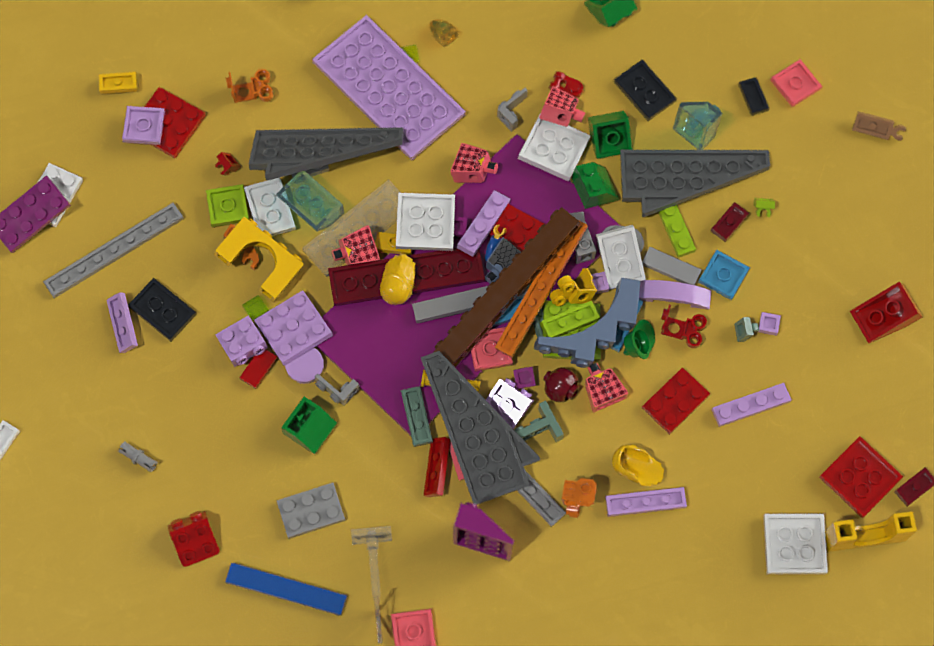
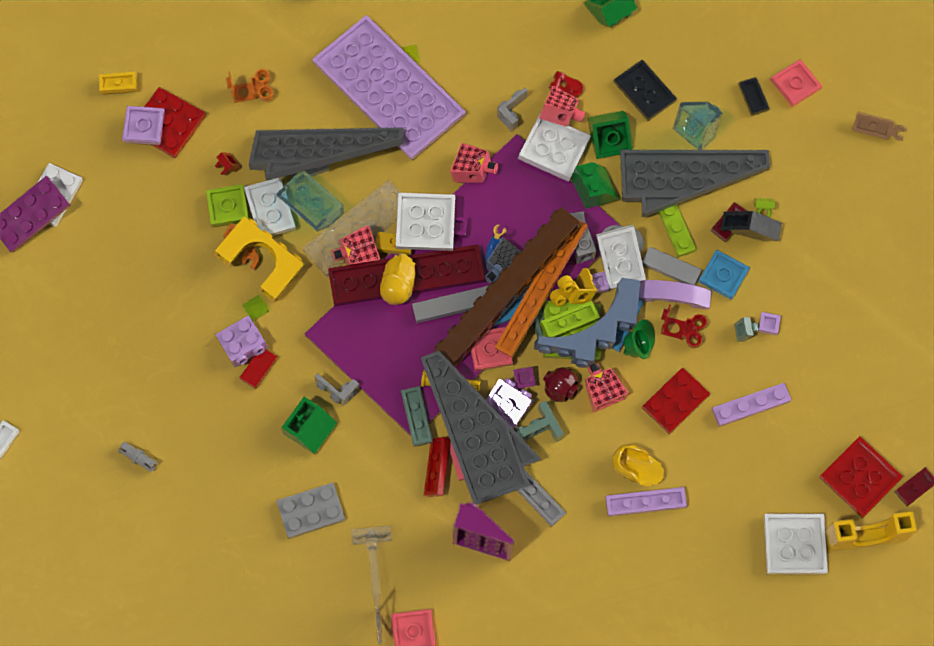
light grey tile [43,203,184,298] -> none
lavender plate [106,292,138,353] -> none
black tile [128,278,197,342] -> none
red bracket [168,511,220,567] -> none
blue tile [225,563,347,616] -> none
lavender plate [254,290,333,365] -> none
lavender tile [285,348,324,384] -> none
clear yellow rock [429,19,458,47] -> none
lavender plate [457,190,510,257] -> none
red plate [489,204,544,252] -> none
orange piece [562,478,597,518] -> none
red slope [850,281,923,344] -> none
none -> slope [721,211,781,241]

